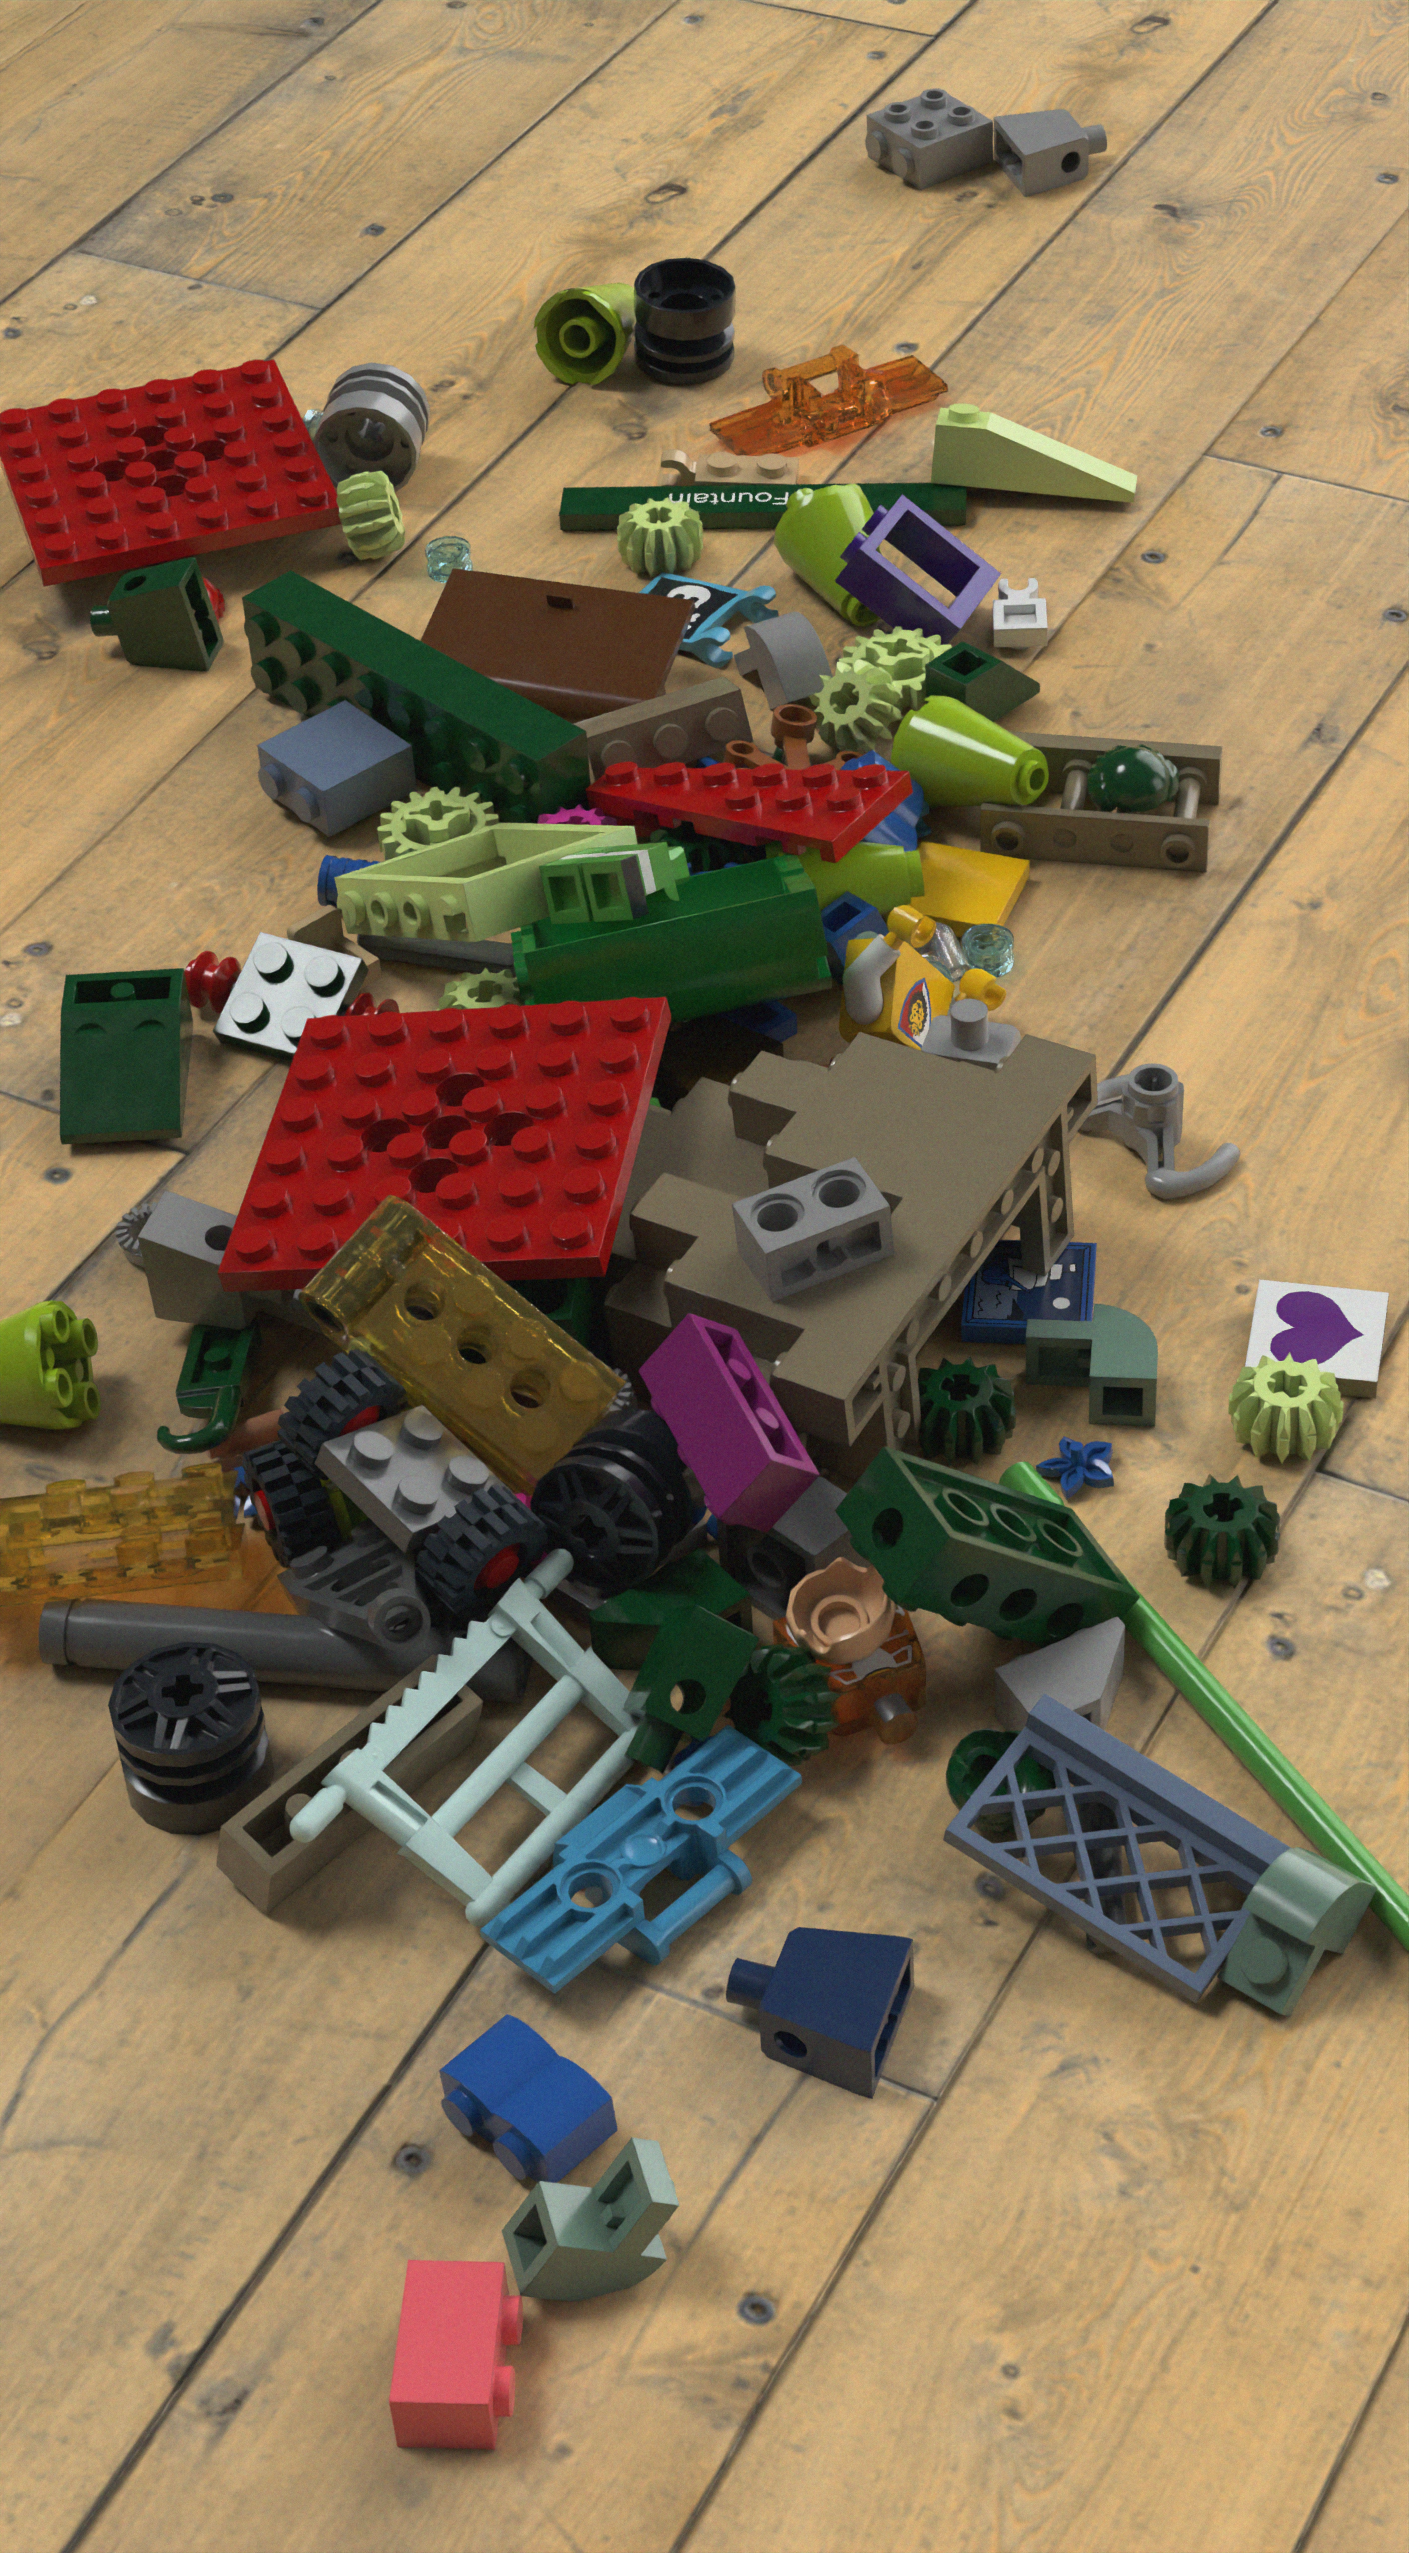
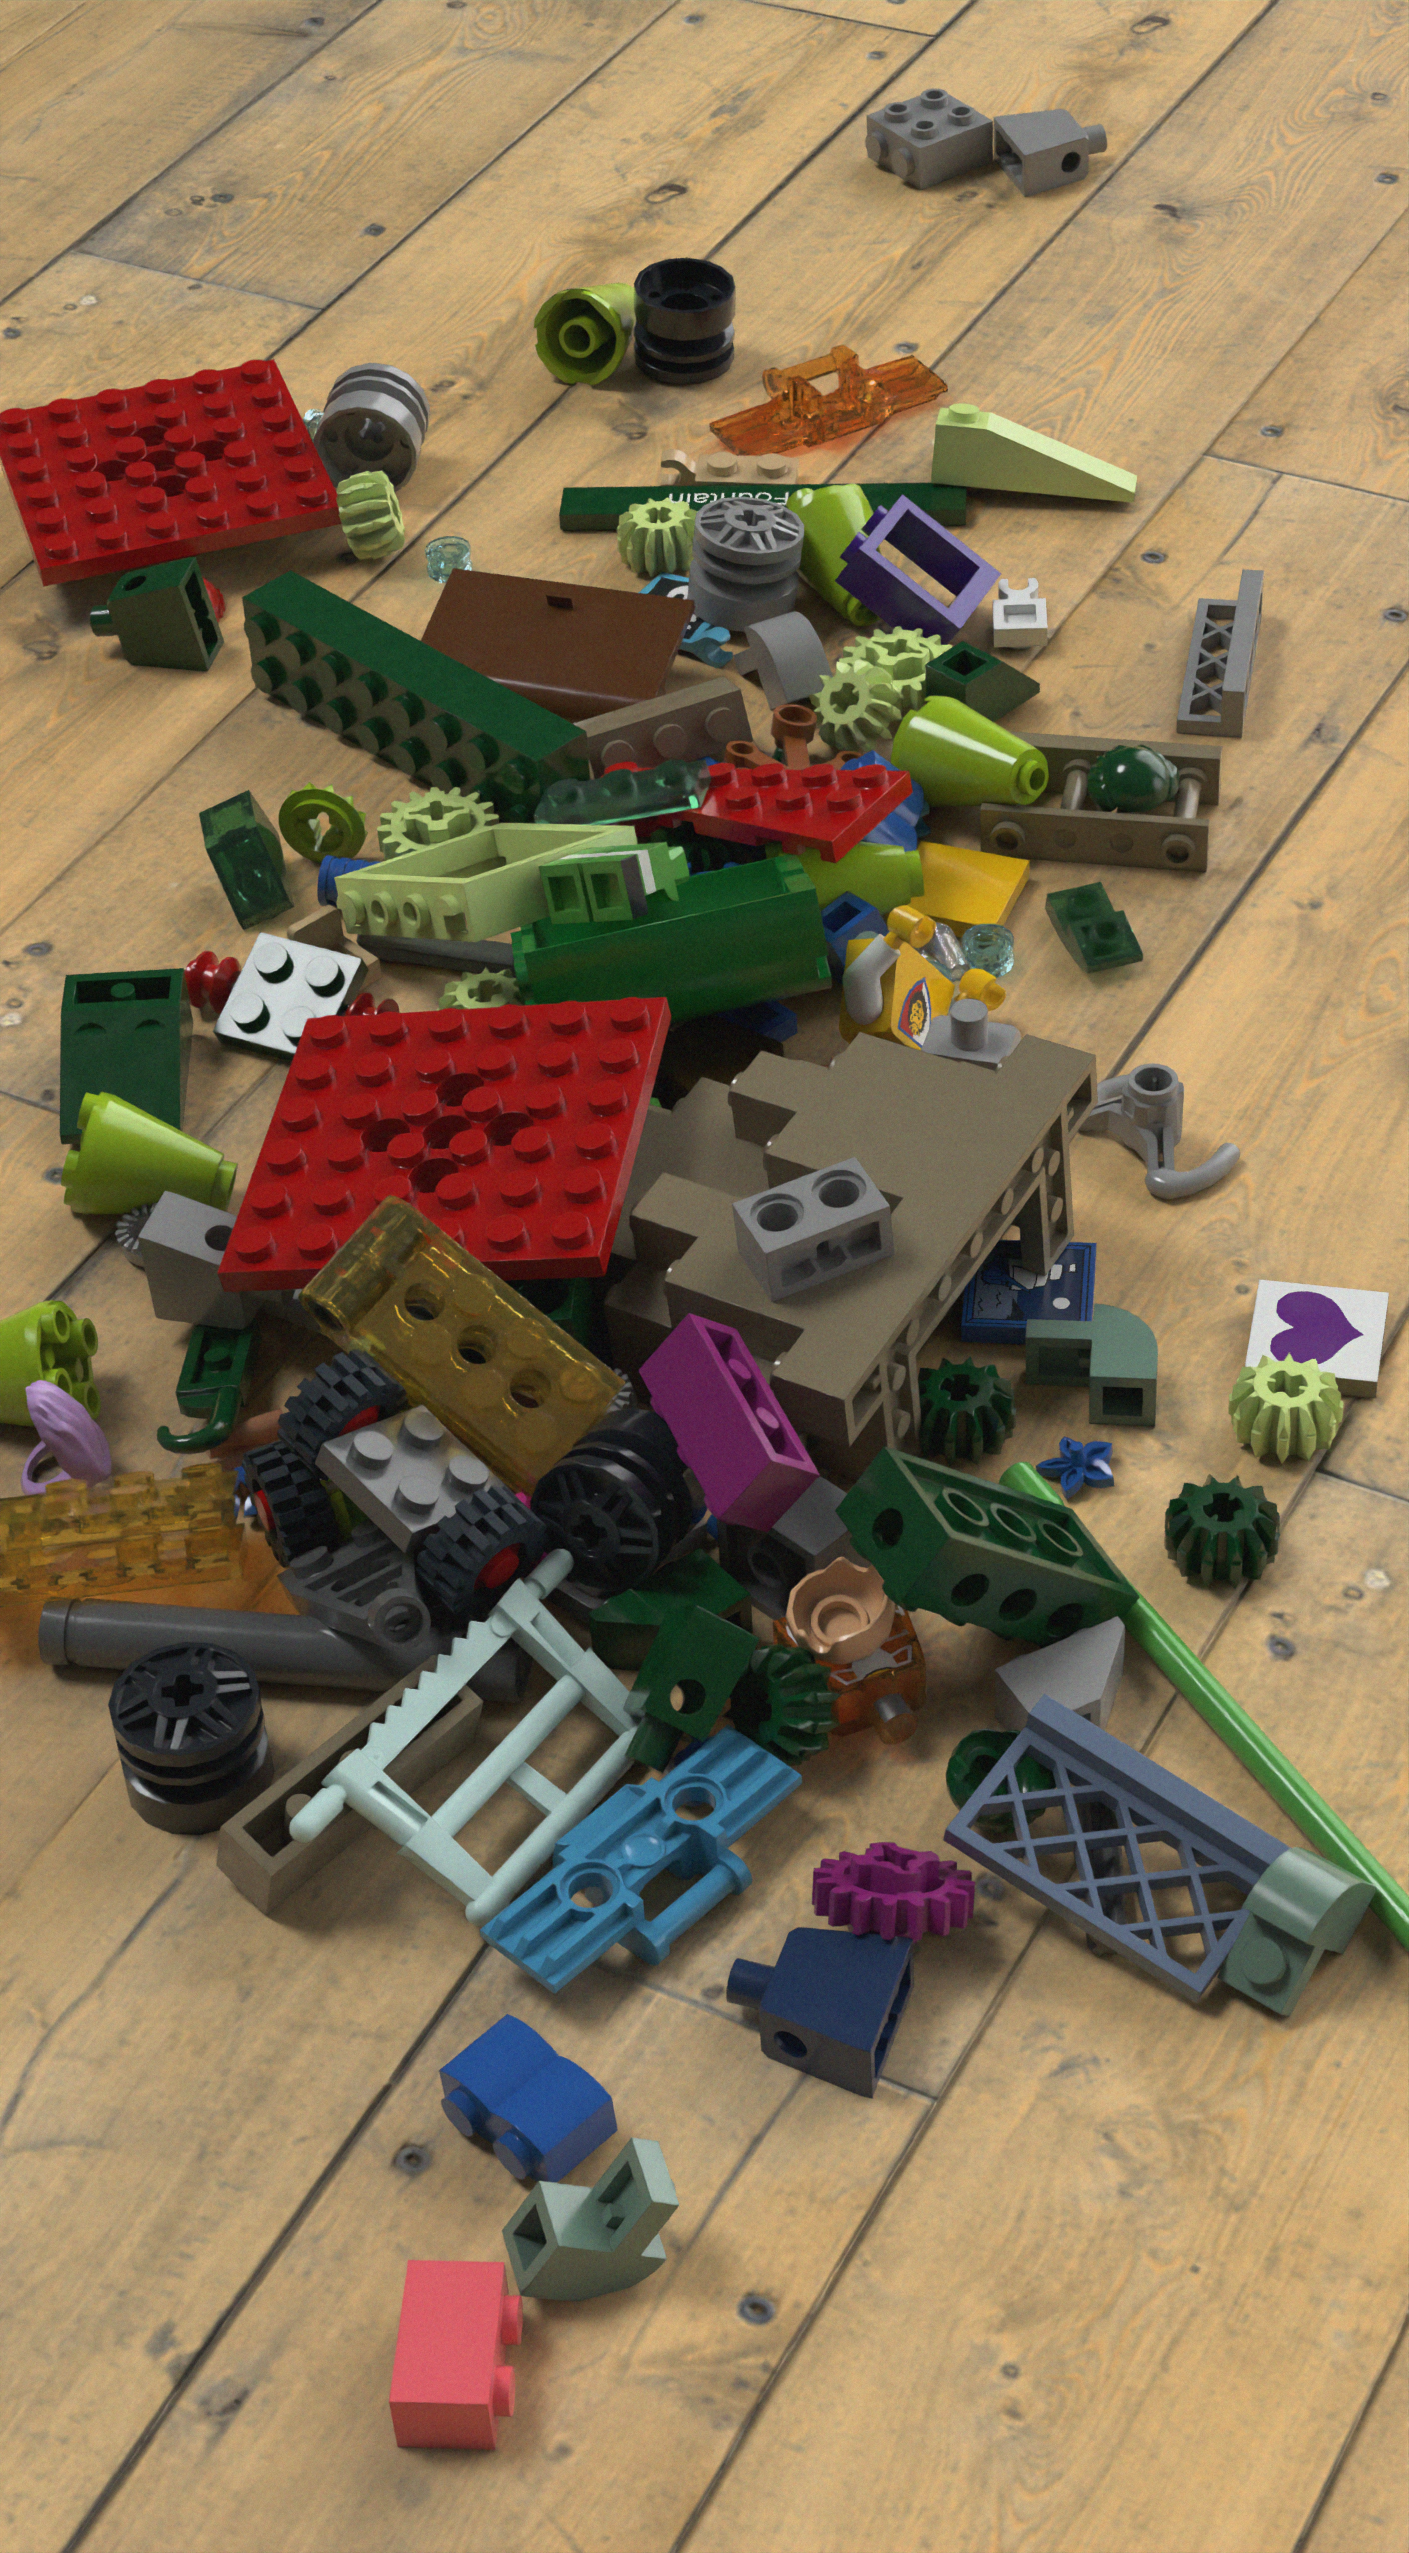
sand blue brick [257,701,417,837] -> none
none -> lavender piece [20,1380,112,1512]
none -> lime cone [61,1092,238,1214]
none -> clear green slope [199,790,294,930]
none -> lime gear [278,782,368,863]
none -> clear green plate [533,759,712,825]
none -> light grey wheel [687,497,804,631]
none -> magenta gear [812,1842,975,1944]
none -> clear green slope [1045,882,1143,974]
none -> light grey fence [1176,569,1264,737]

